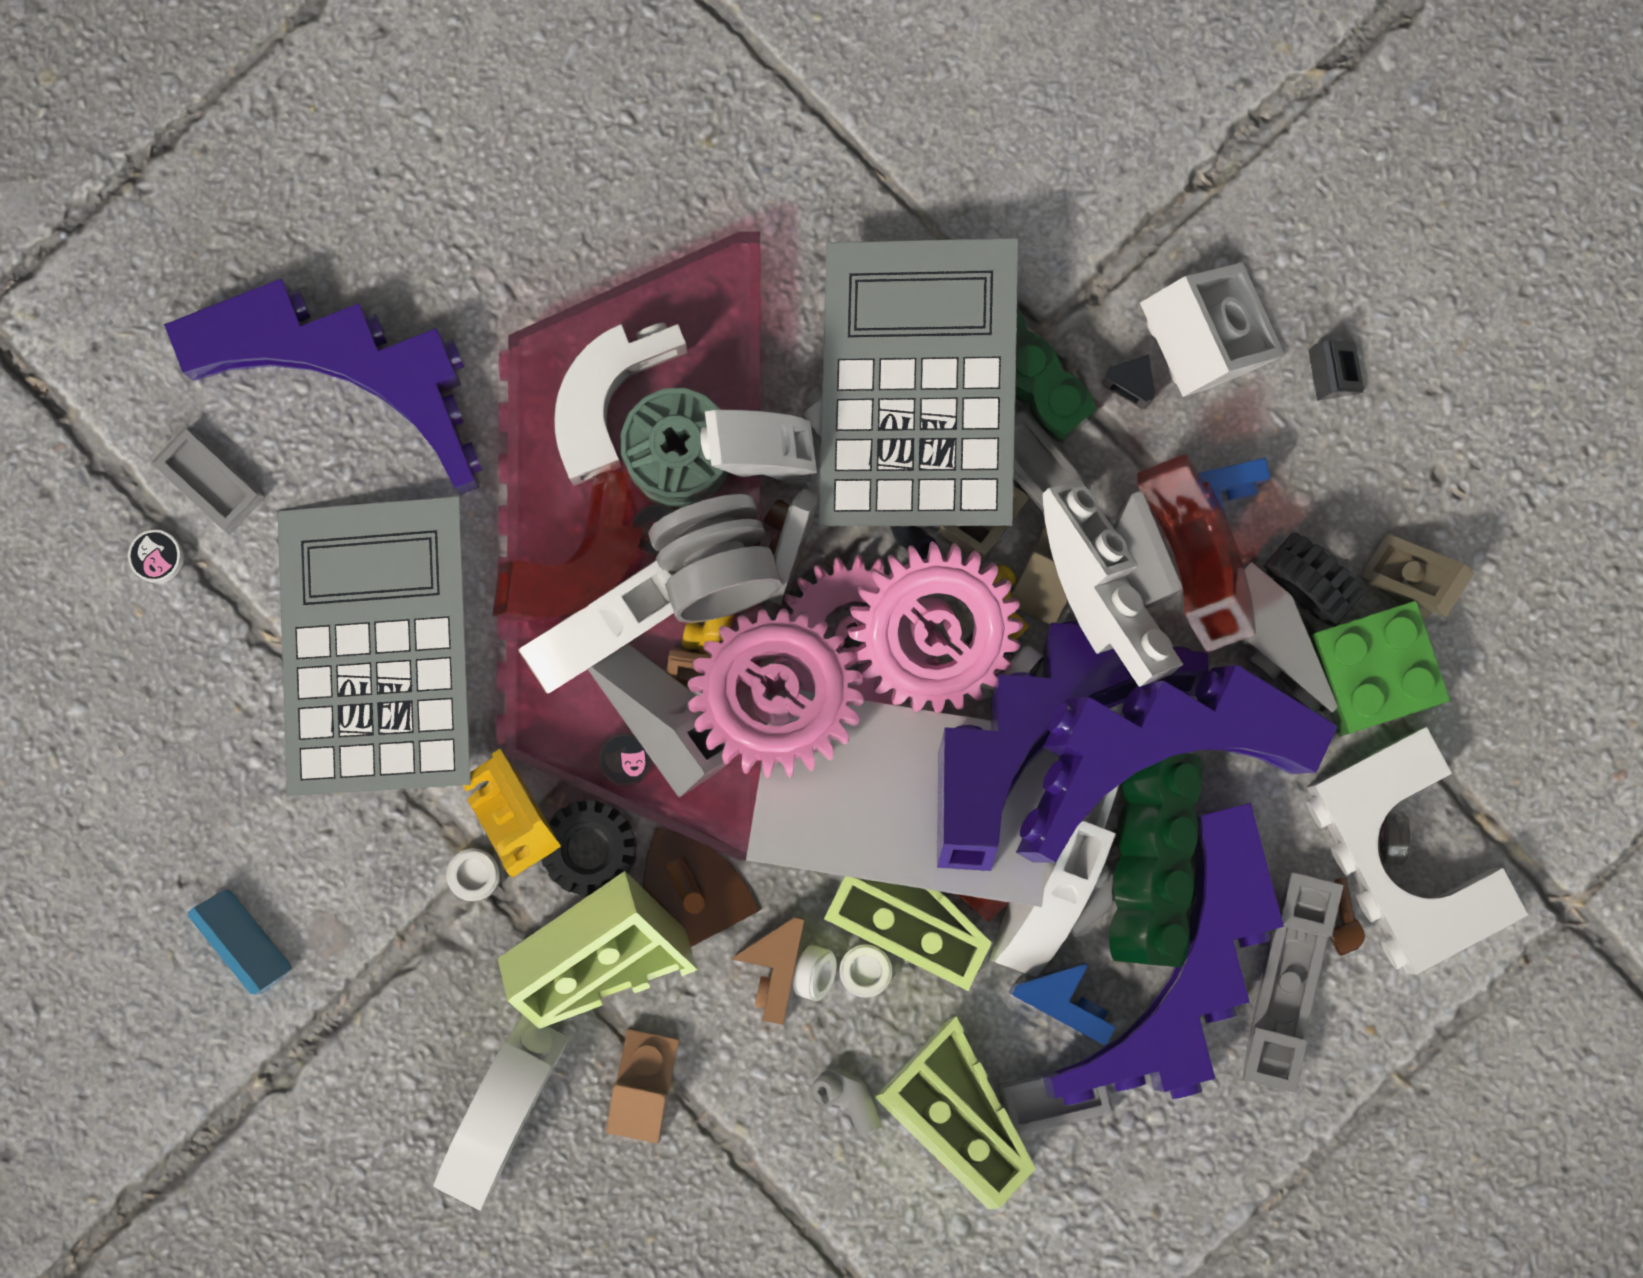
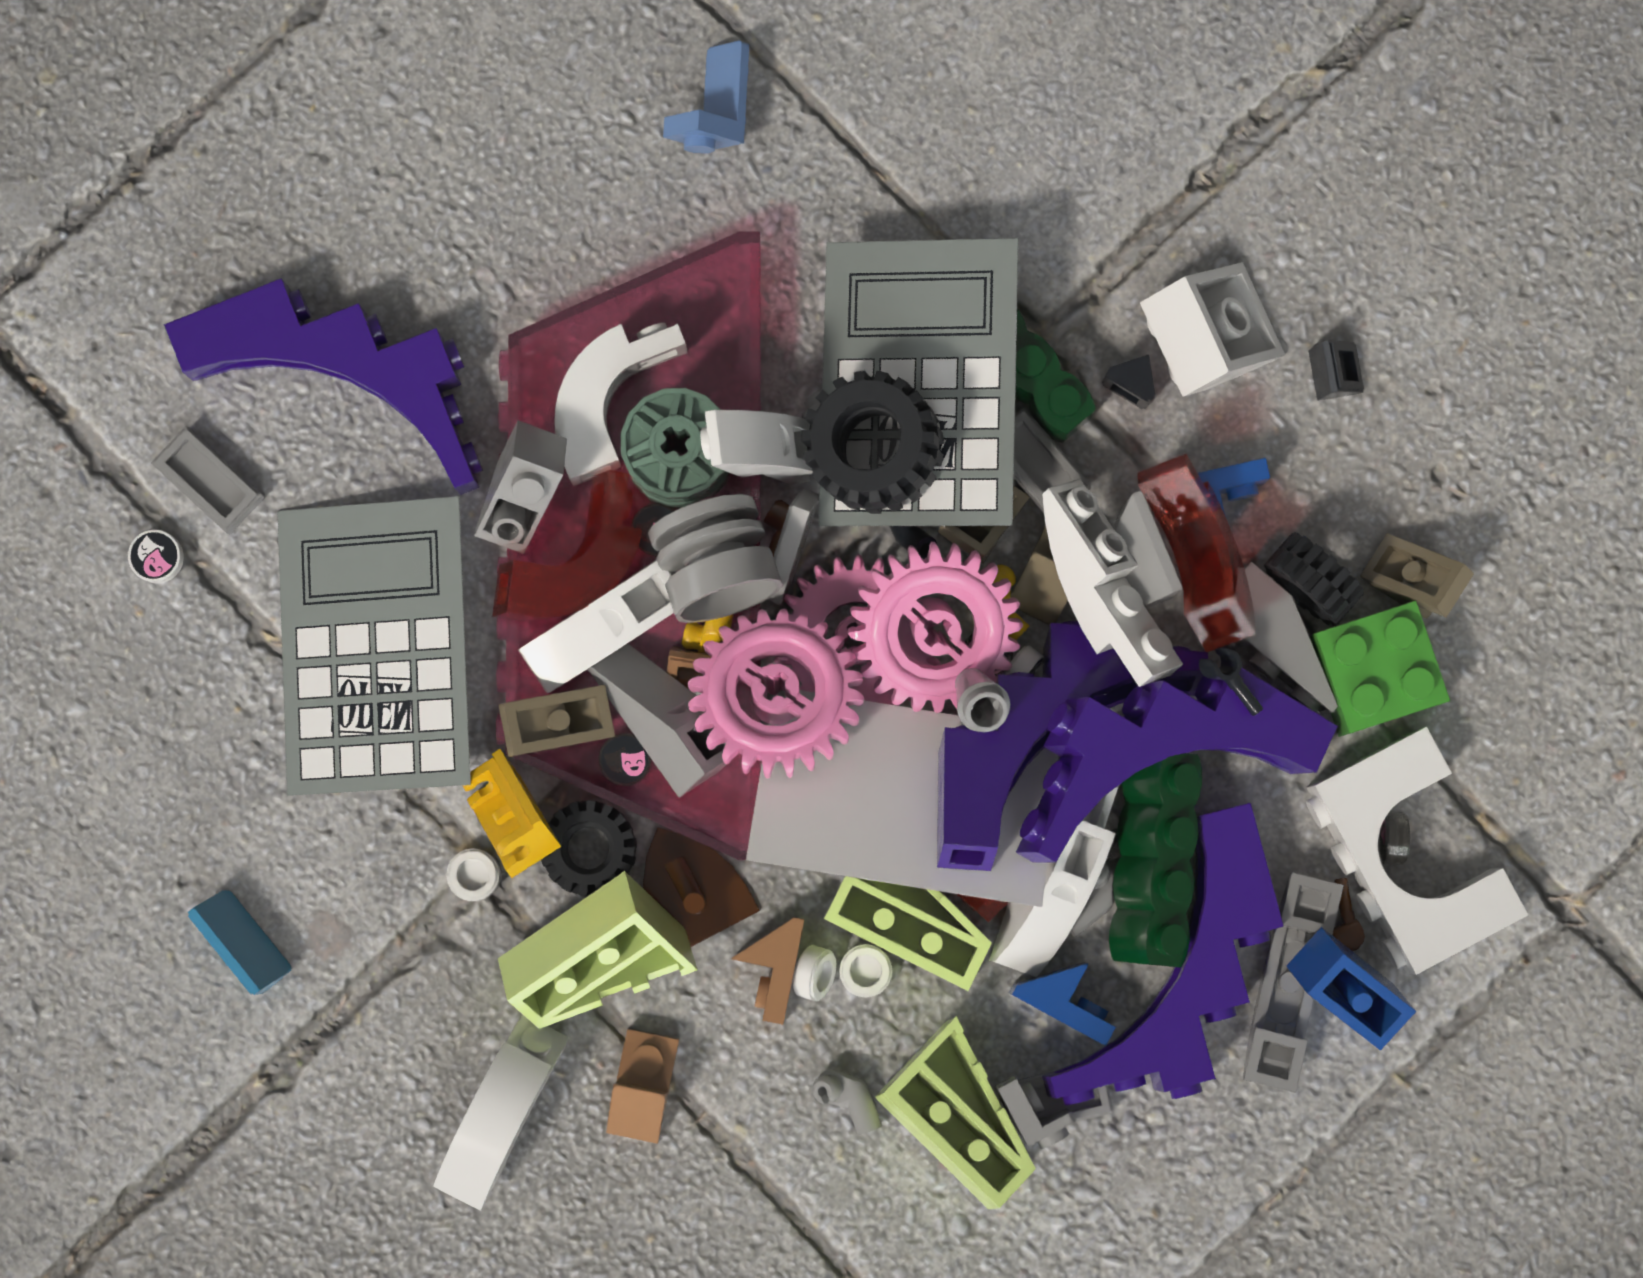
none -> light grey slope [474,420,567,554]
none -> dark tan slope [499,685,615,757]
none -> medium blue bracket [663,40,749,154]
none -> black tyre [801,370,944,514]
none -> light grey cone [955,668,1010,732]
none -> light grey bracket [995,1076,1075,1149]
none -> black hand [1199,647,1263,716]
none -> blue brick [1286,927,1417,1051]

